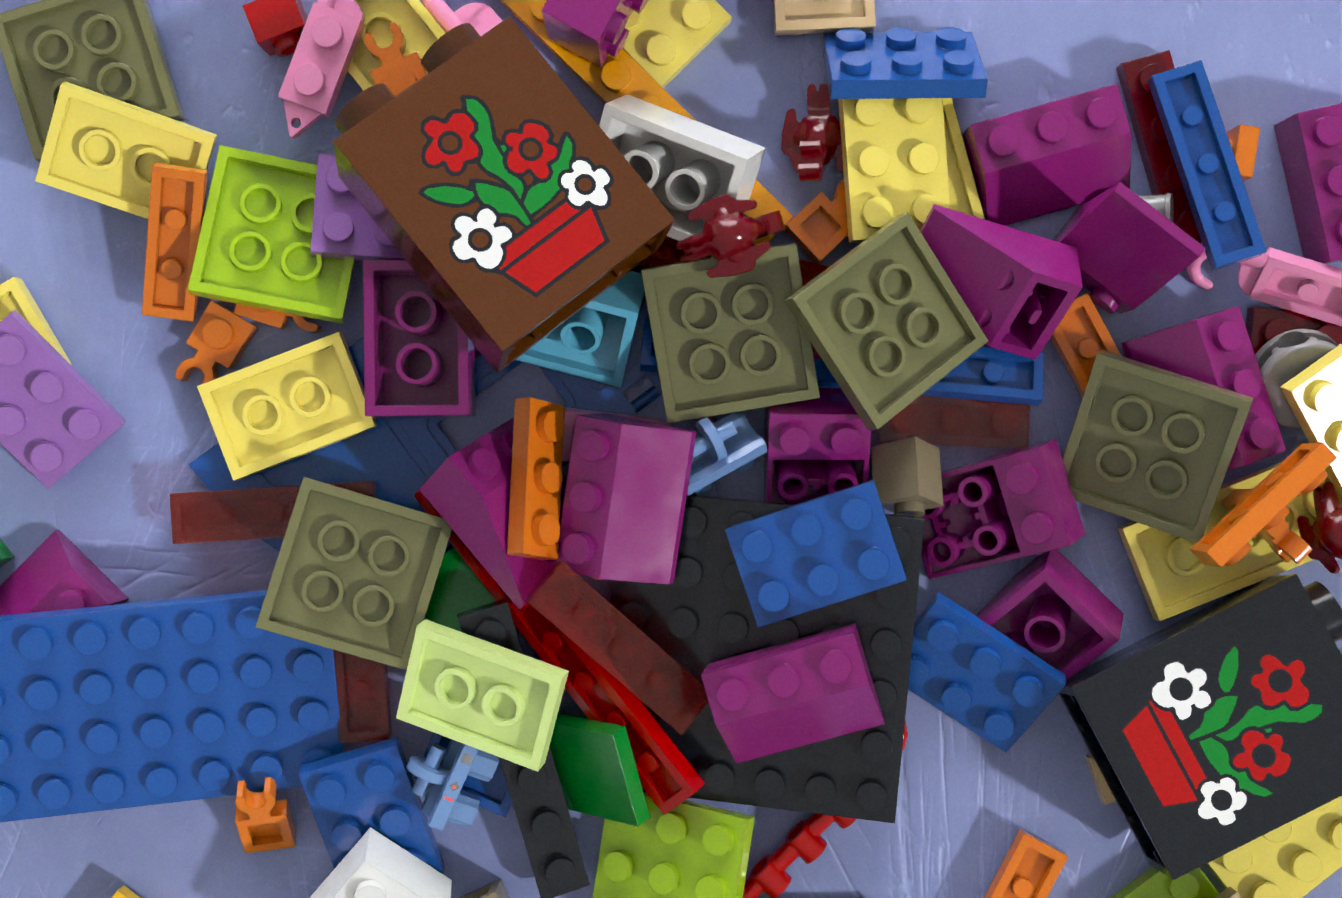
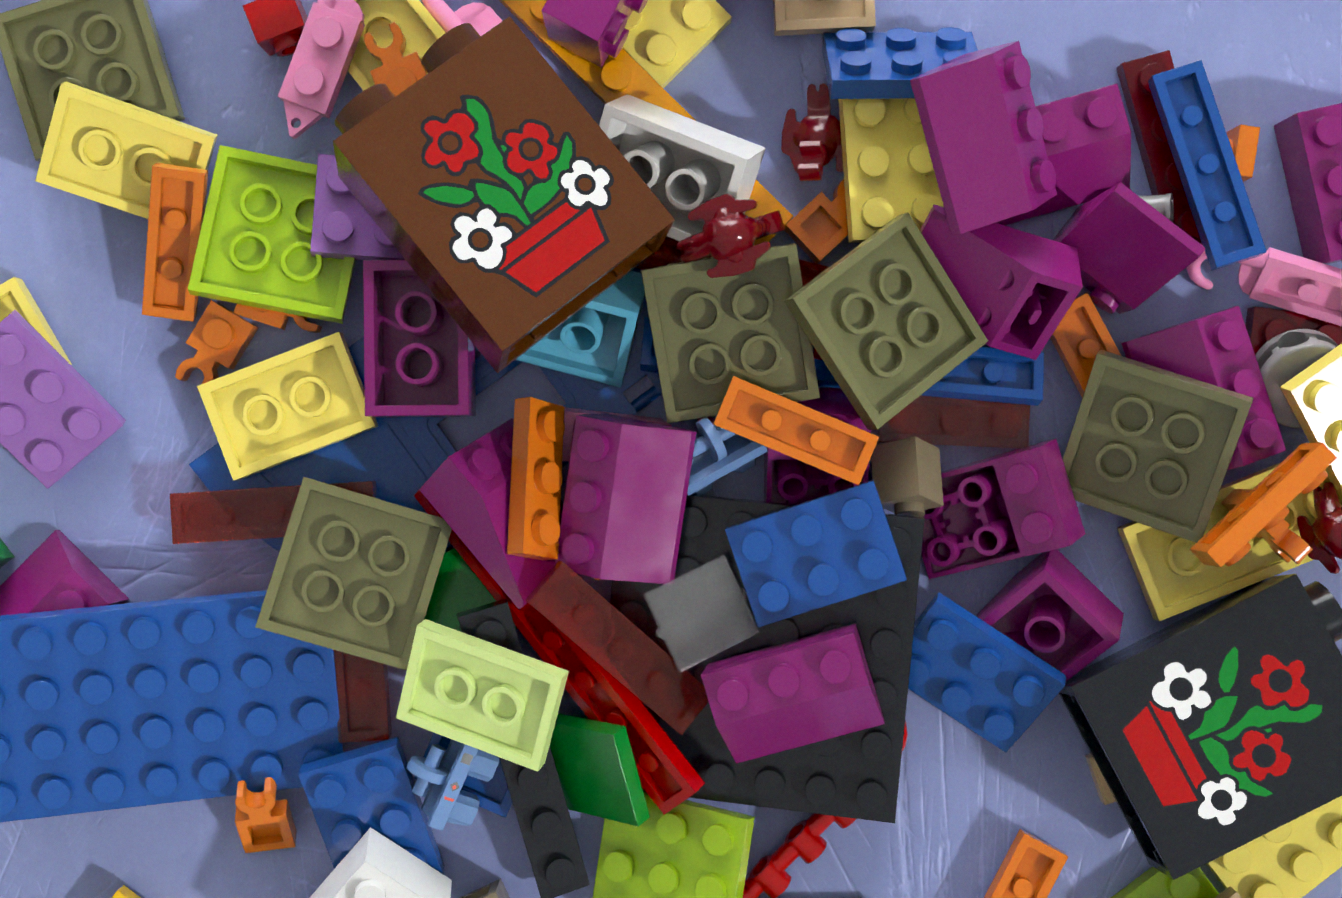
none -> clear piece [643,555,759,672]
none -> orange plate [713,376,879,485]
none -> magenta slope [910,41,1057,235]

